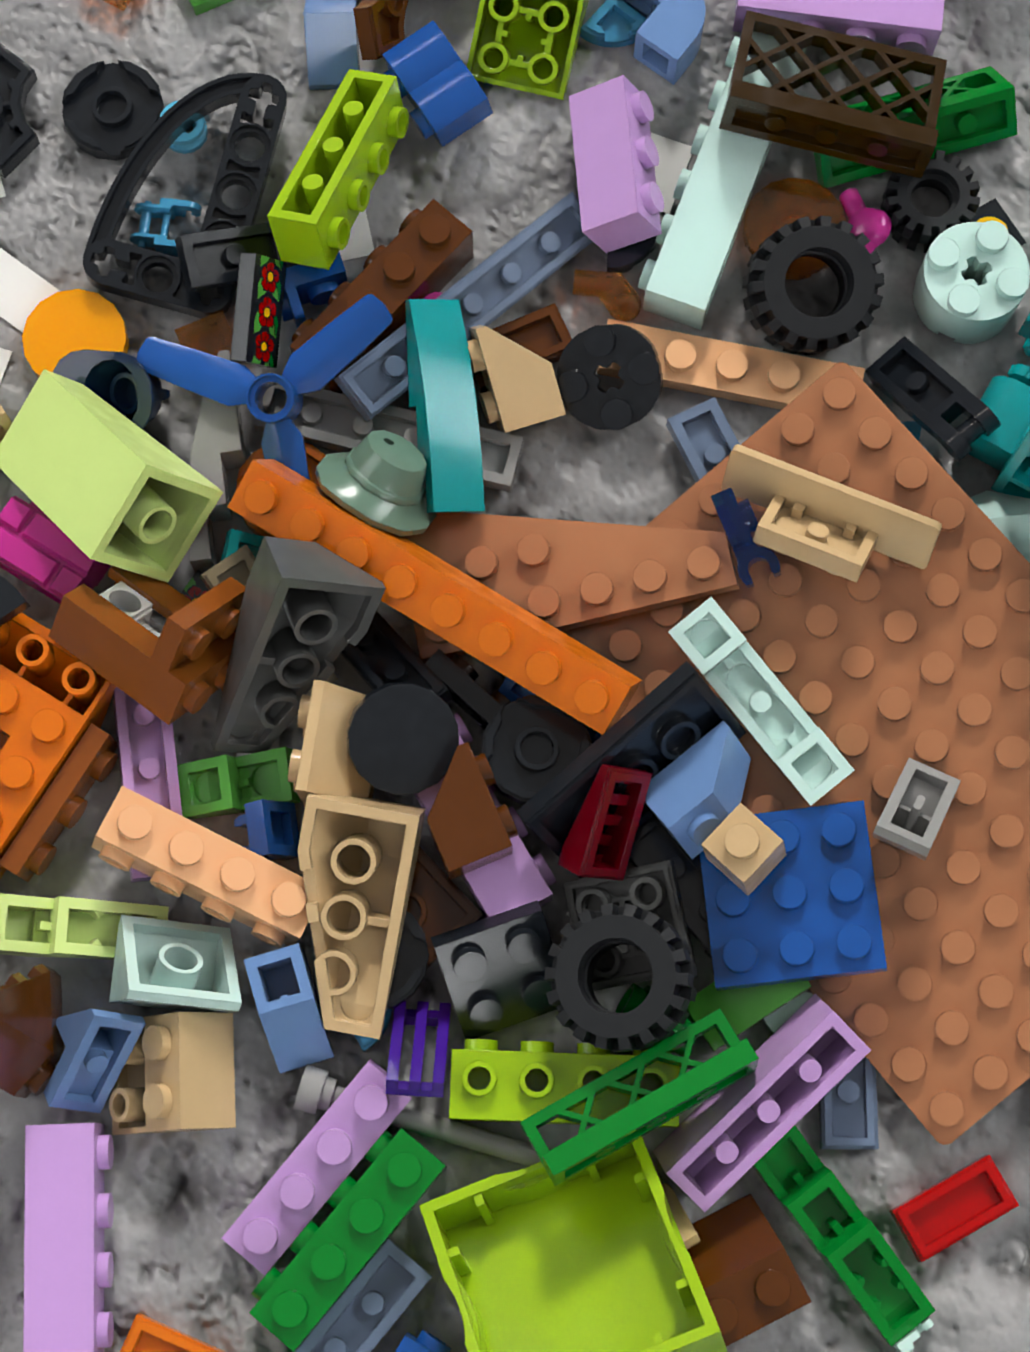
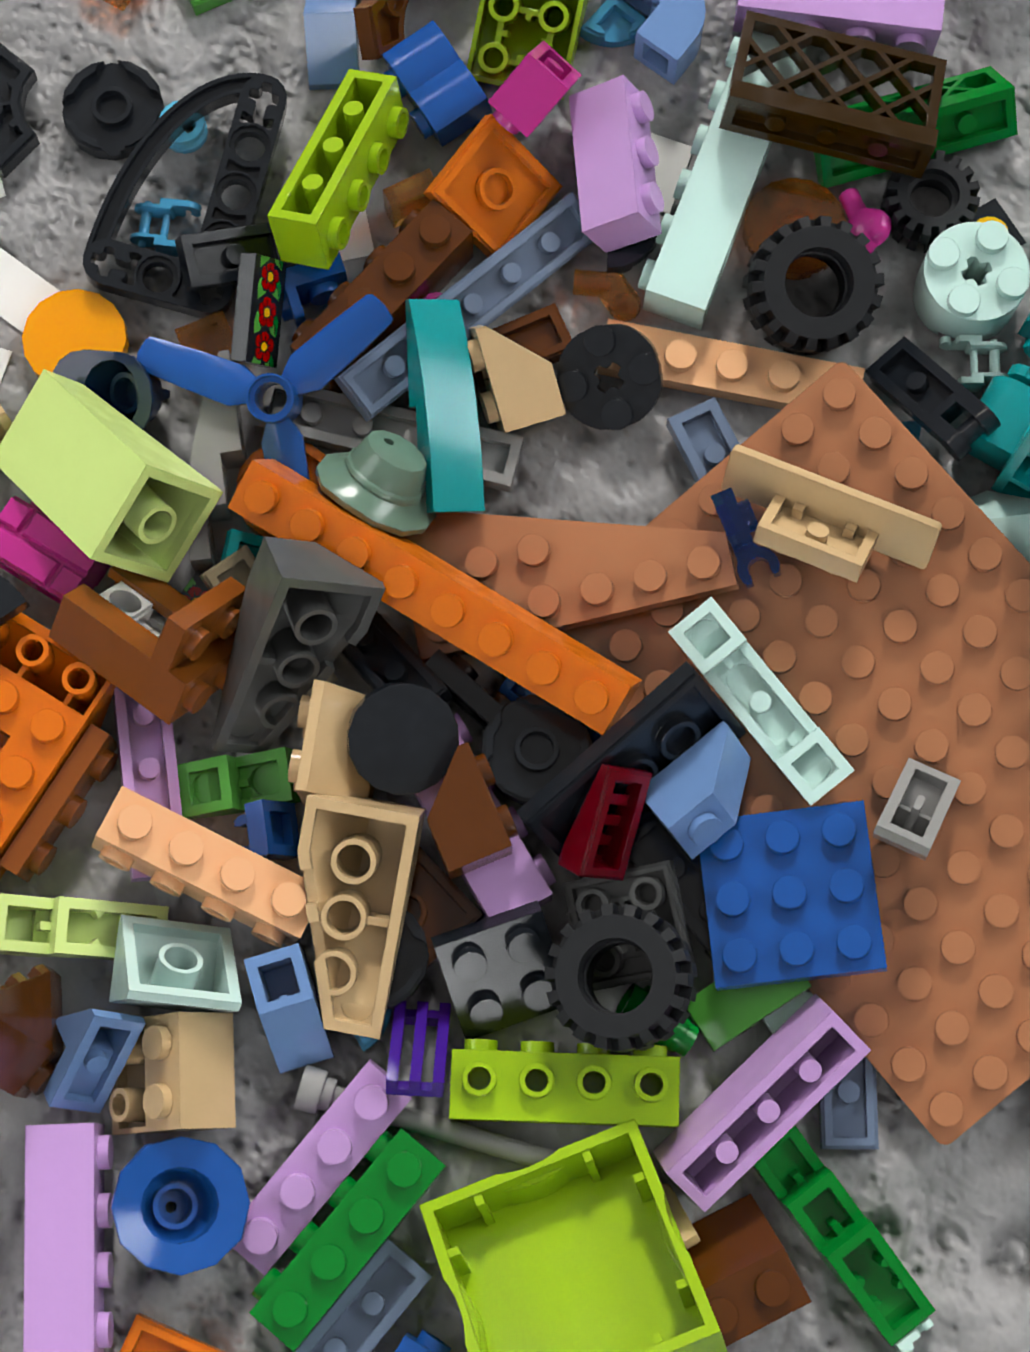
green fence [520,1008,759,1186] -> none
tan brick [701,802,787,896] -> none
red tile [889,1155,1019,1262] -> none
none -> blue hat [110,1136,251,1276]
none -> clear orange tile [383,168,435,229]
none -> orange tile [423,114,563,257]
none -> dark pink brick [488,40,582,138]
none -> light aqua piece [939,335,1009,392]

